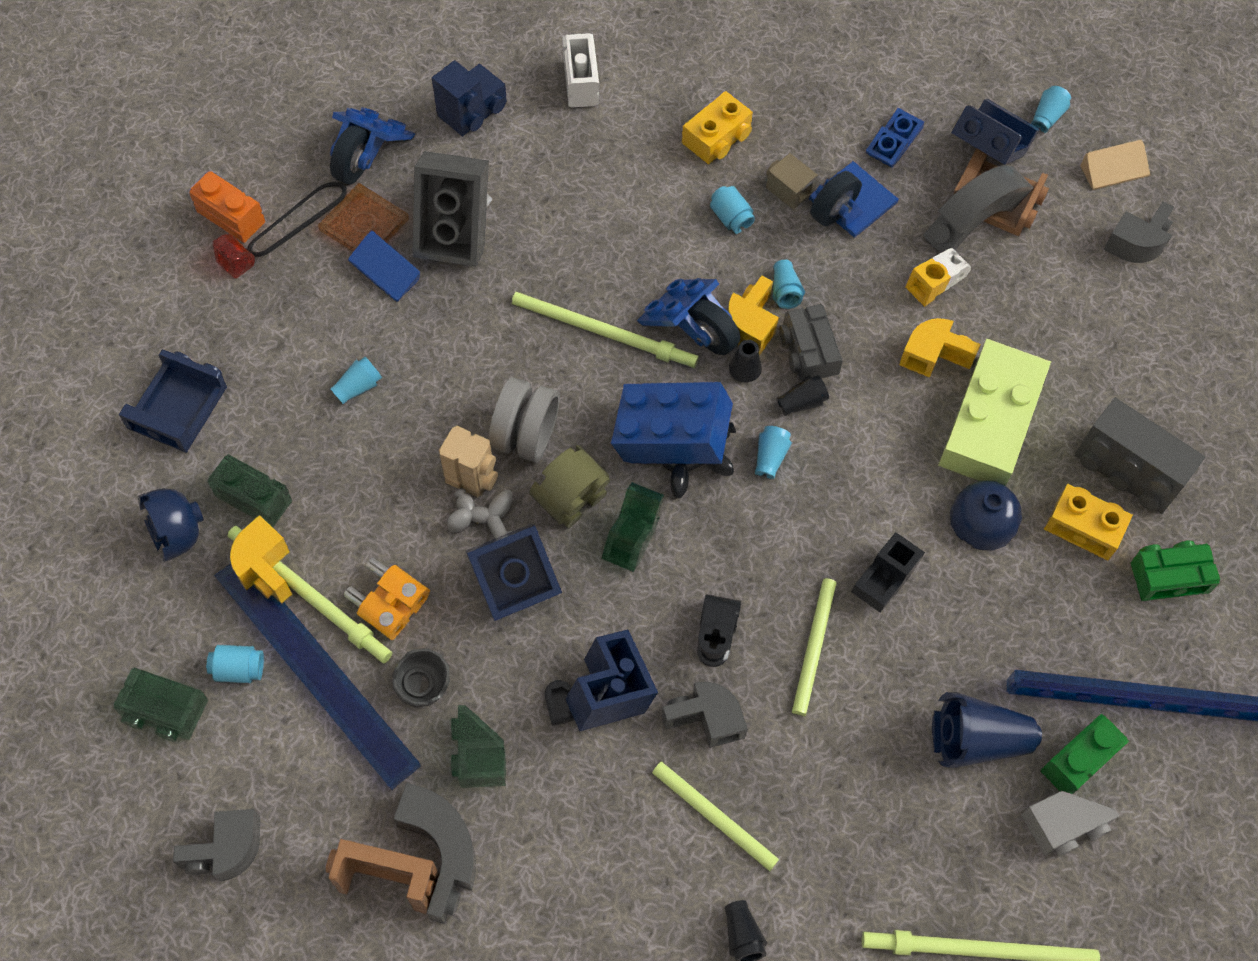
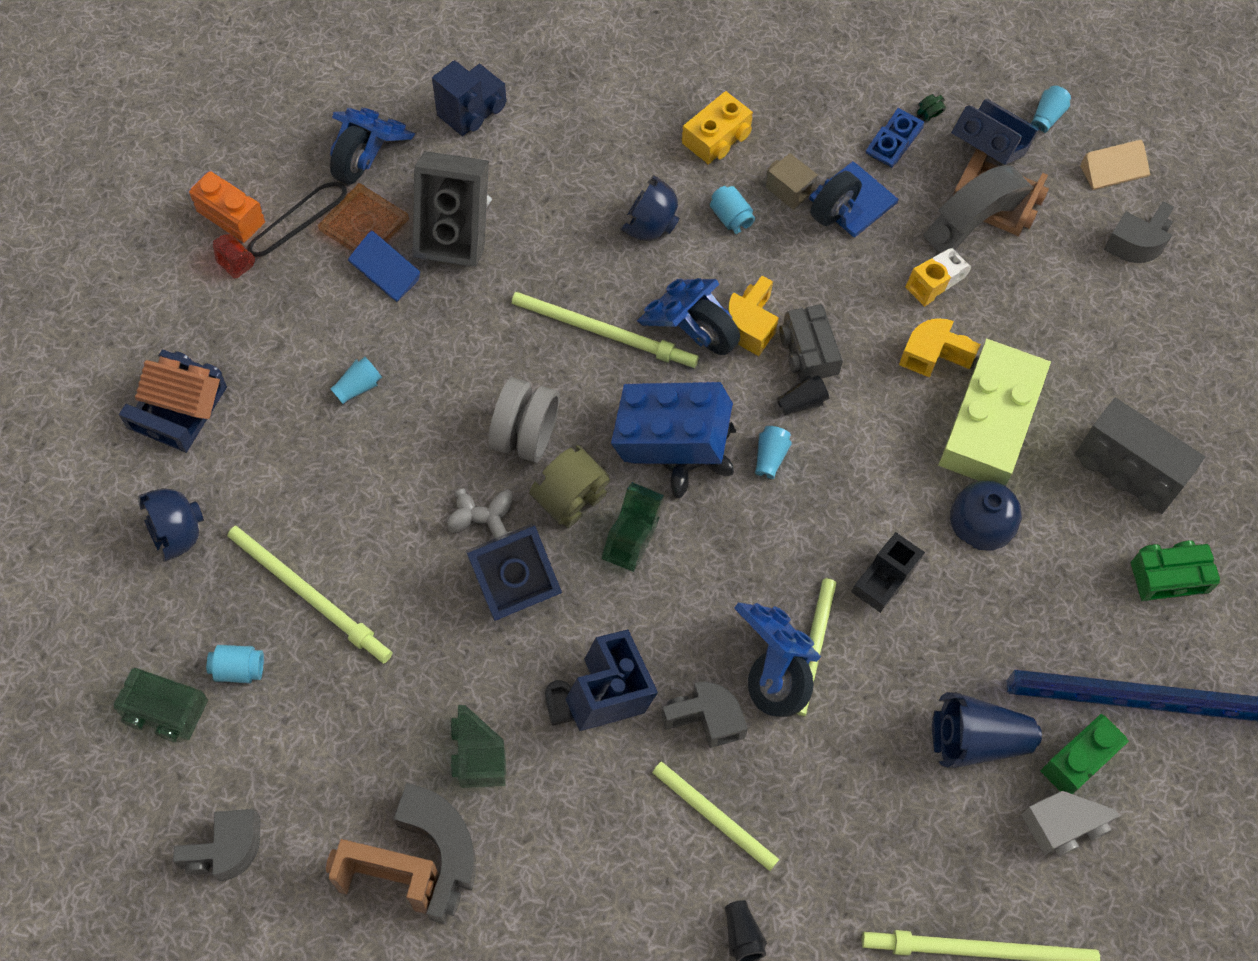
clear green brick [207,454,292,528] -> none
clear blue tile [214,563,421,791] -> none
yellow brick [230,515,292,604] -> none
light orange piece [344,558,430,640] -> none
dark grey hair [392,648,450,708] -> none
tan brick [439,426,498,498] -> none
white brick [563,33,599,108] -> none
black piece [697,594,741,667] -> none
black cone [729,340,762,382] -> none
medium azure cone [772,260,805,309] -> none
yellow brick [1044,484,1133,561] -> none
none -> nougat brick [135,356,220,419]
none -> dark blue cylinder [620,175,680,241]
none -> plate [734,602,821,717]
none -> dark green plate [916,94,946,122]

